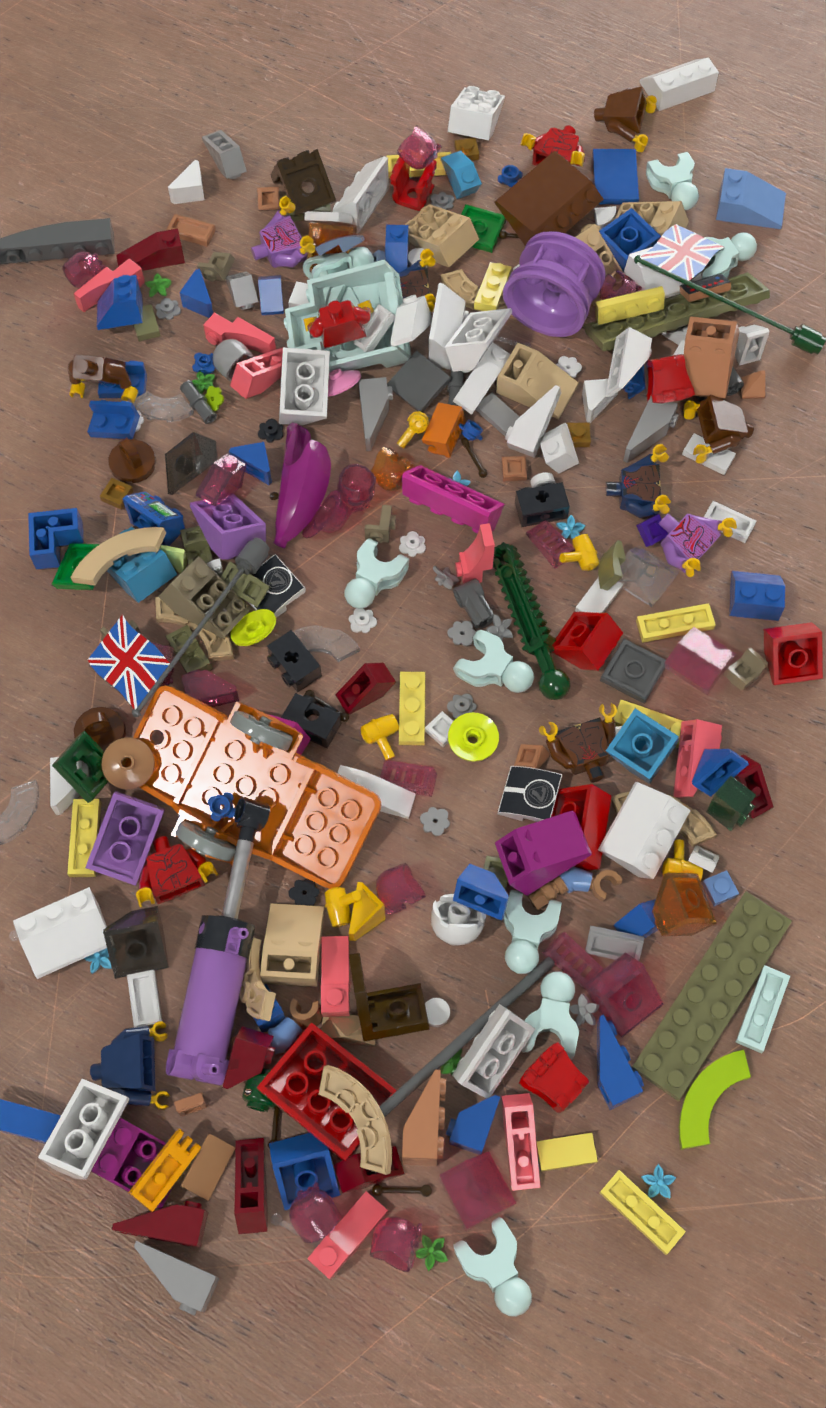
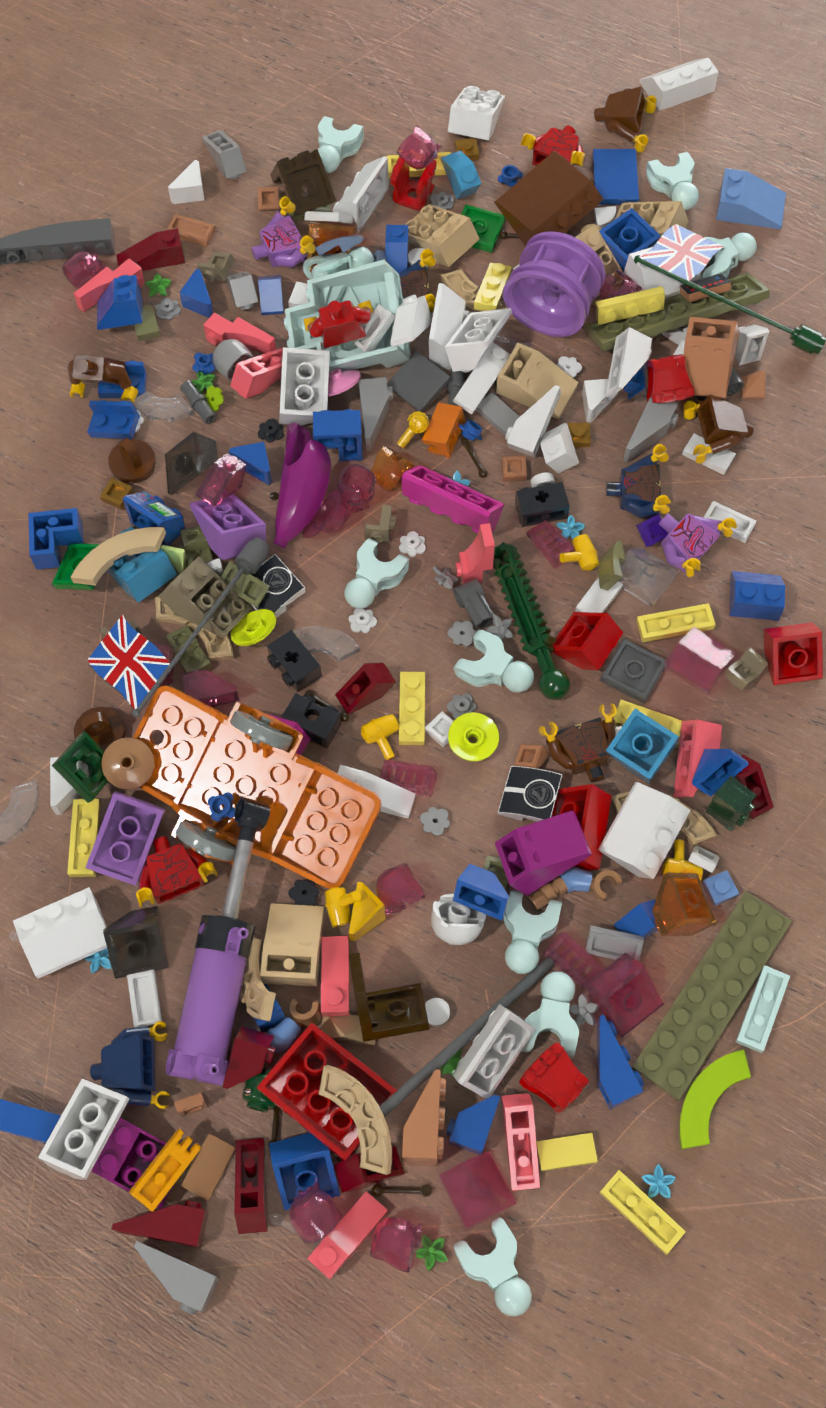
none -> blue brick [313,409,363,461]
none -> light aqua piece [318,116,364,173]

